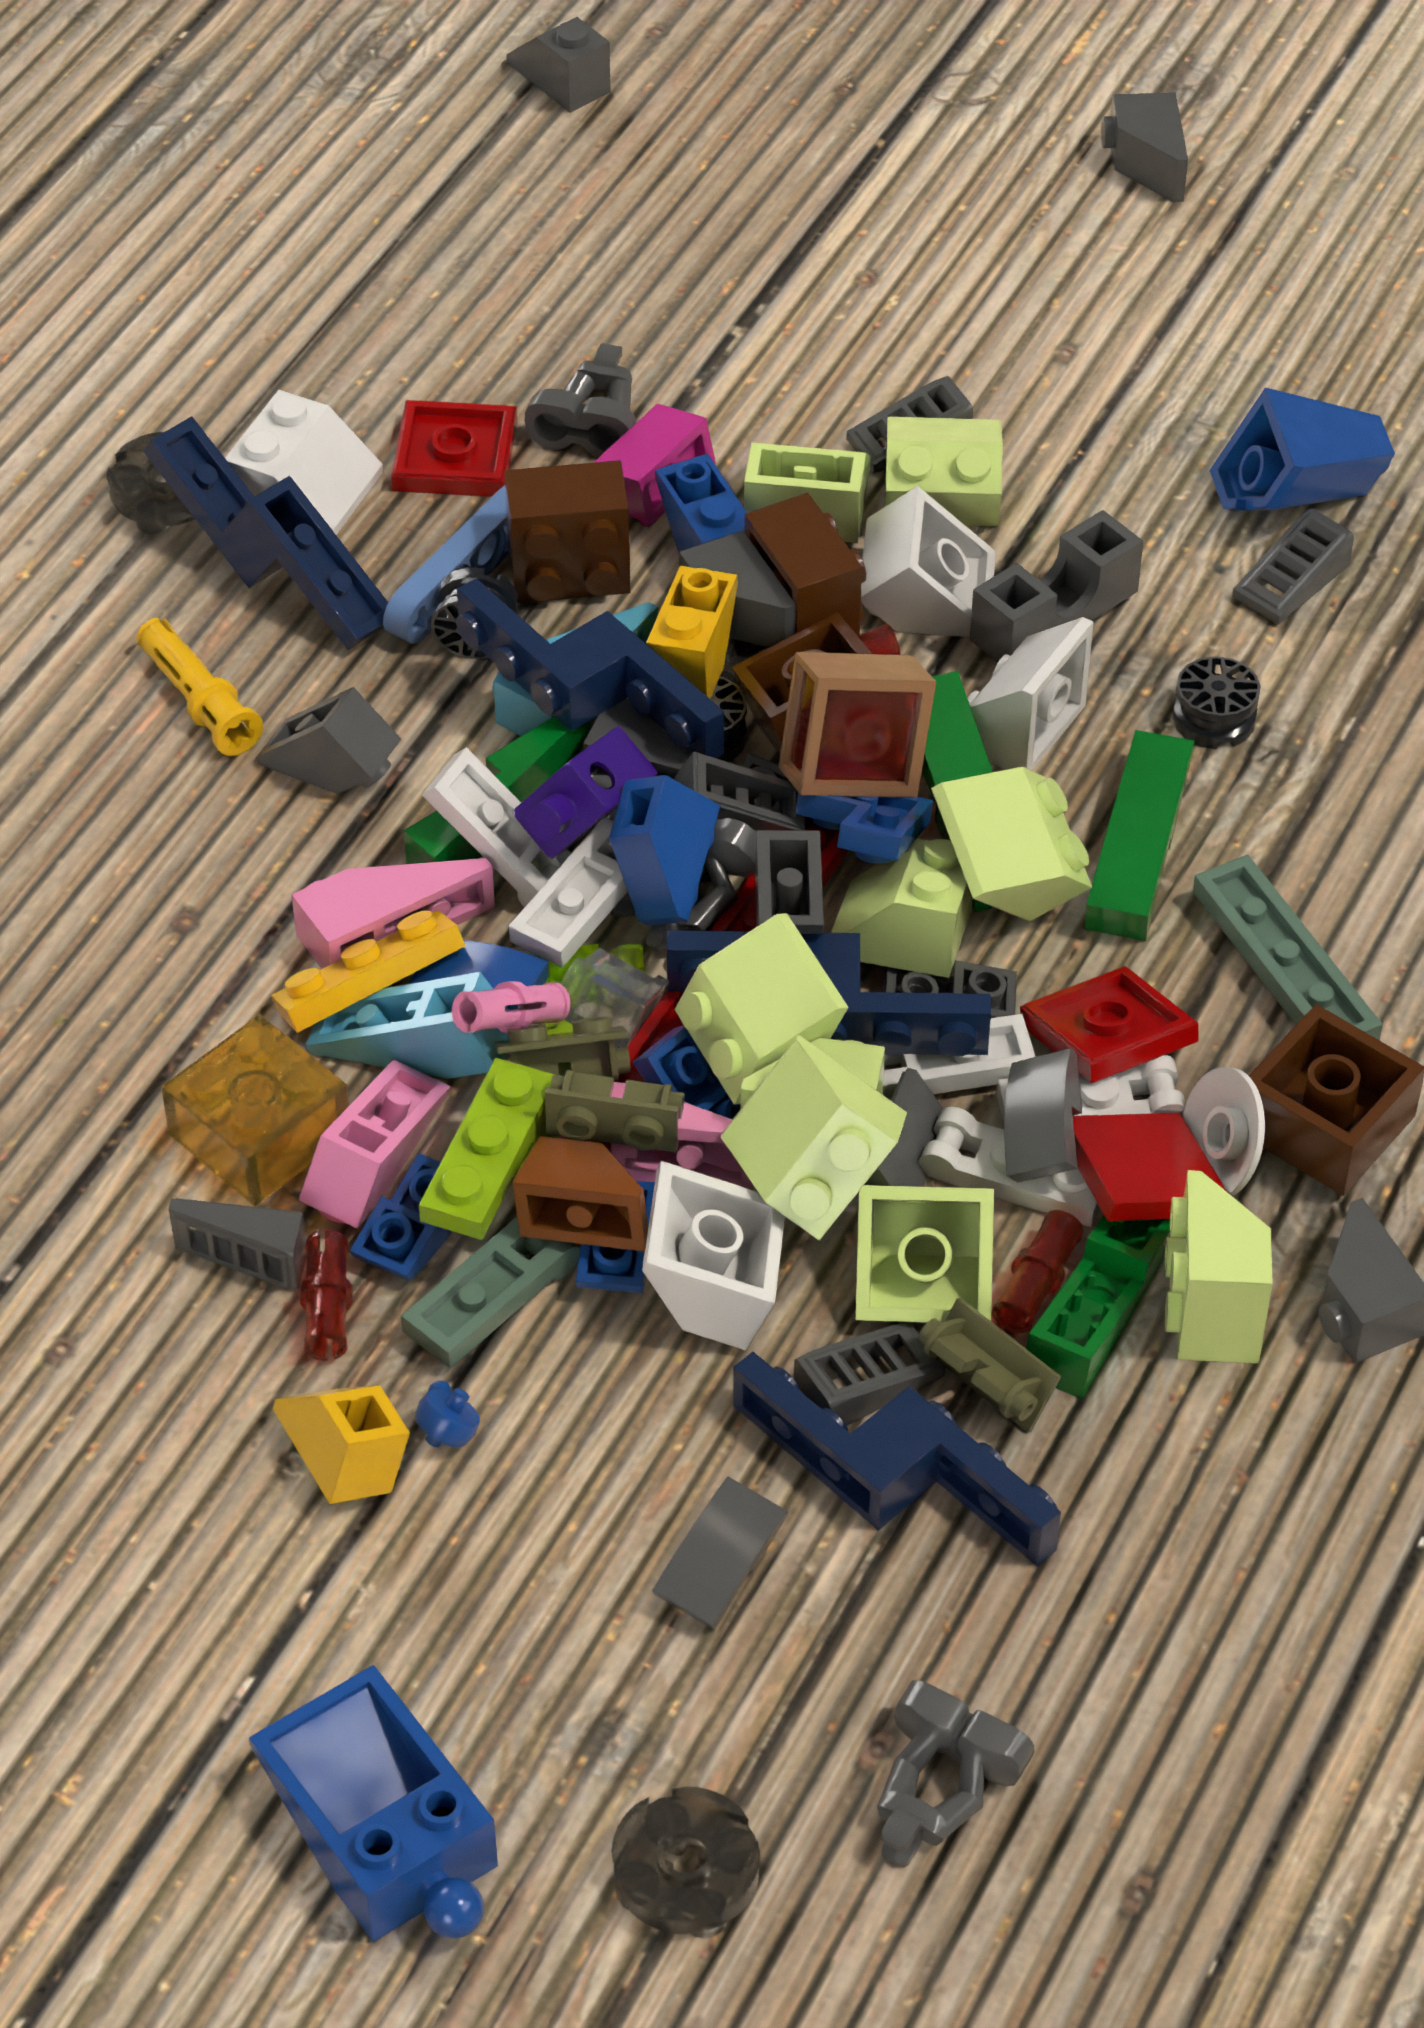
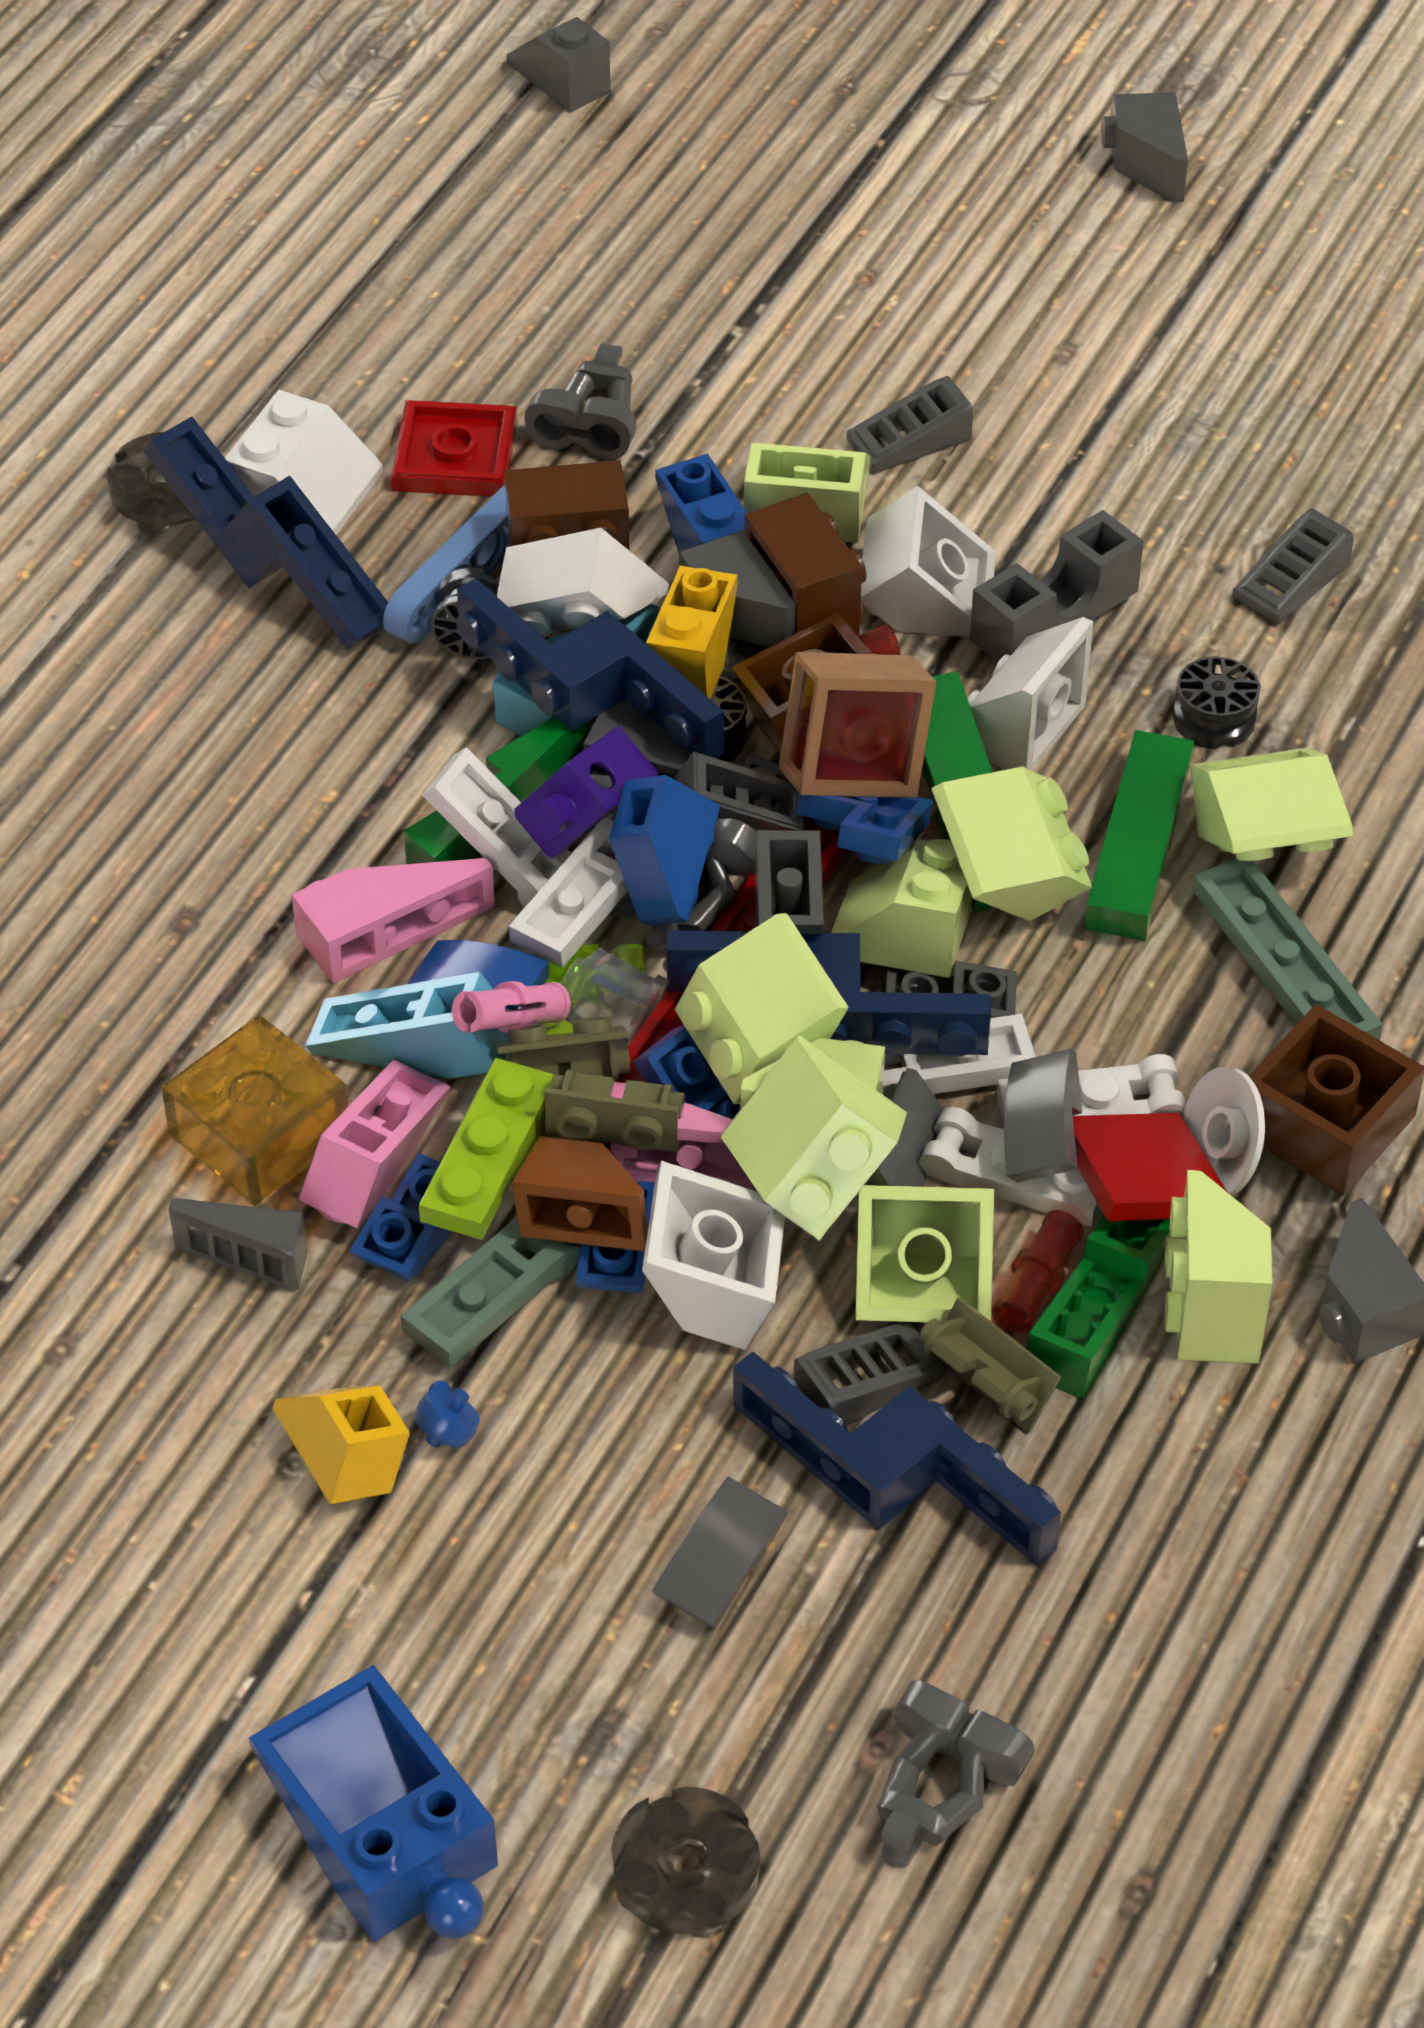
yellow pin [136,617,264,756] -> none
dark grey slope [256,687,401,794] -> none
yellow plate [271,910,466,1033] -> none
clear red pin [299,1230,353,1361] -> none
dark pink hinge [593,403,716,527] -> none
yellowish green slope [885,417,1003,526] -> none
red tile [1020,966,1199,1084] -> none
blue slope [1209,387,1395,511] -> none
none -> white slope [497,528,669,638]
none -> yellowish green slope [1191,748,1353,861]

